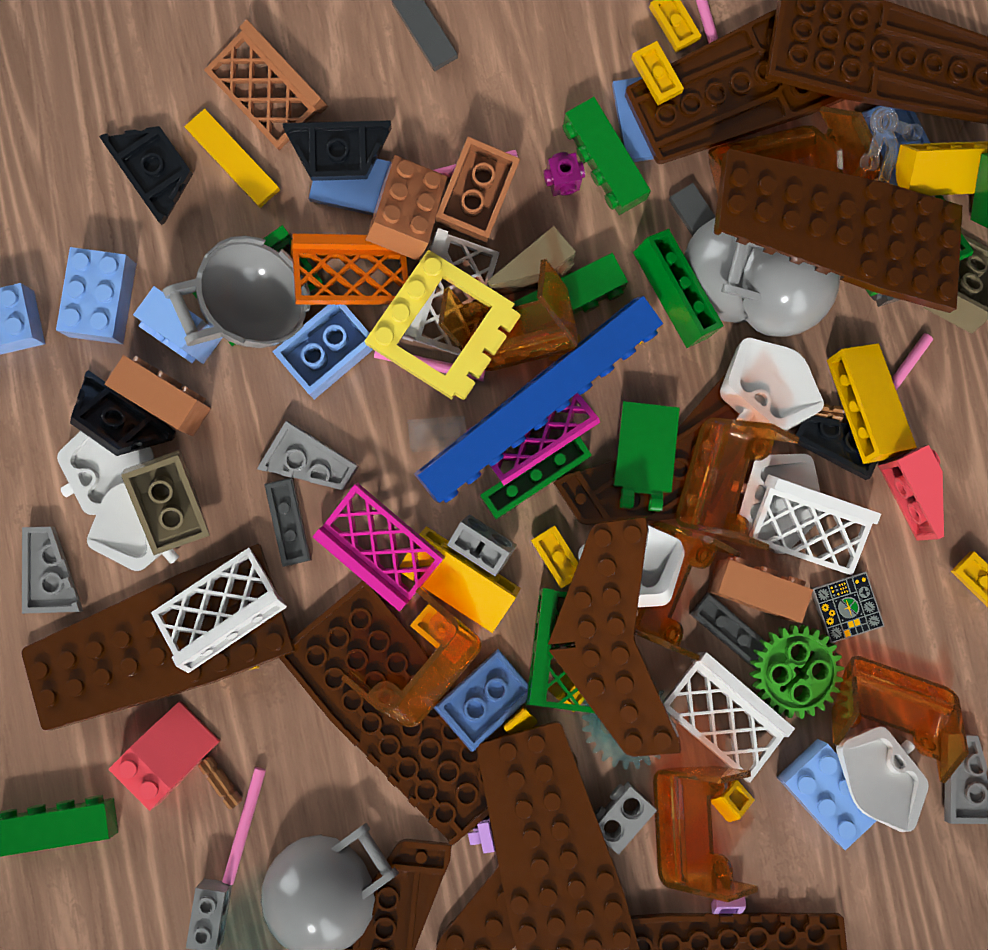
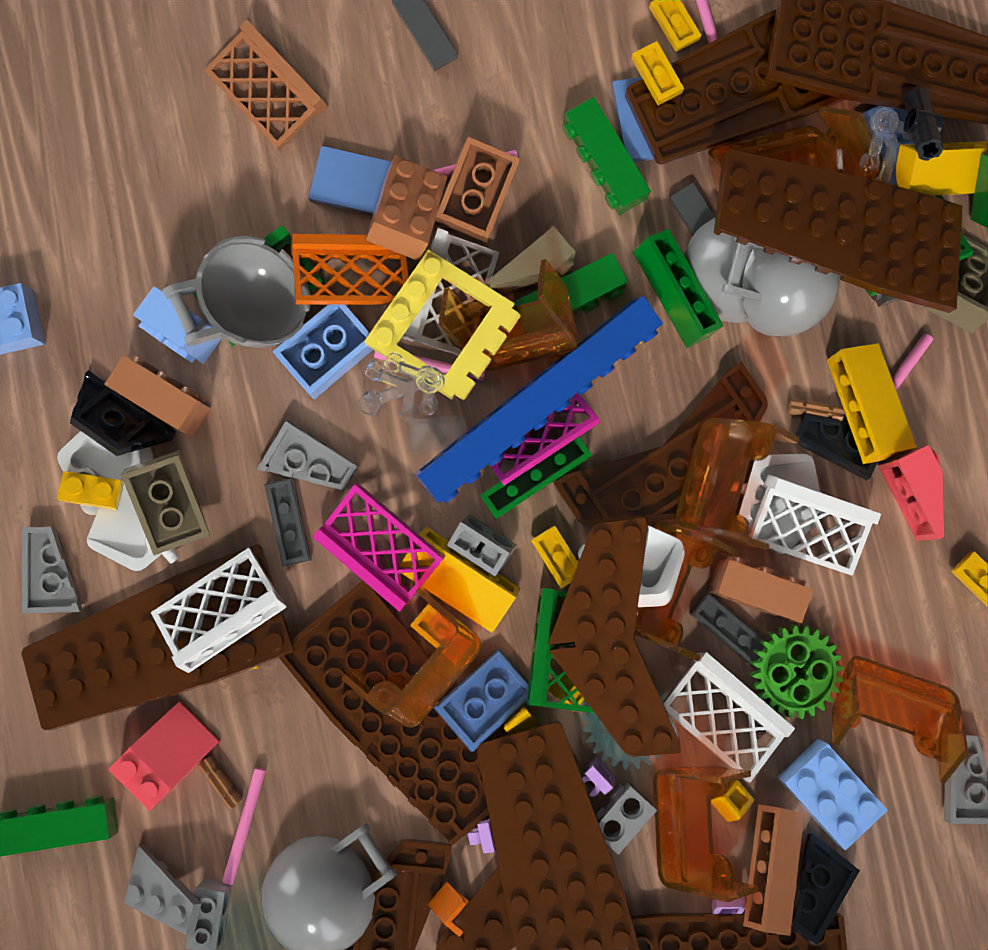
light blue brick [56,247,136,344] -> none
black wing [99,126,193,225] -> none
yellow tile [184,108,280,208] -> none
black wing [283,120,392,181] -> none
magenta brick [543,152,585,196] -> none
green tile [613,401,680,512] -> none
white animal [720,338,824,438] -> none
tile [811,572,884,643] -> none
white animal [836,726,929,832] -> none
none -> yellow plate [57,471,124,510]
none -> light grey wing [124,845,202,935]
none -> clear plant [358,353,445,423]
none -> orange panel [428,882,469,937]
none -> lavender tile [581,756,616,797]
none -> nougat brick [743,804,804,936]
none -> black wing [791,833,860,946]
none -> black piece [903,87,944,161]

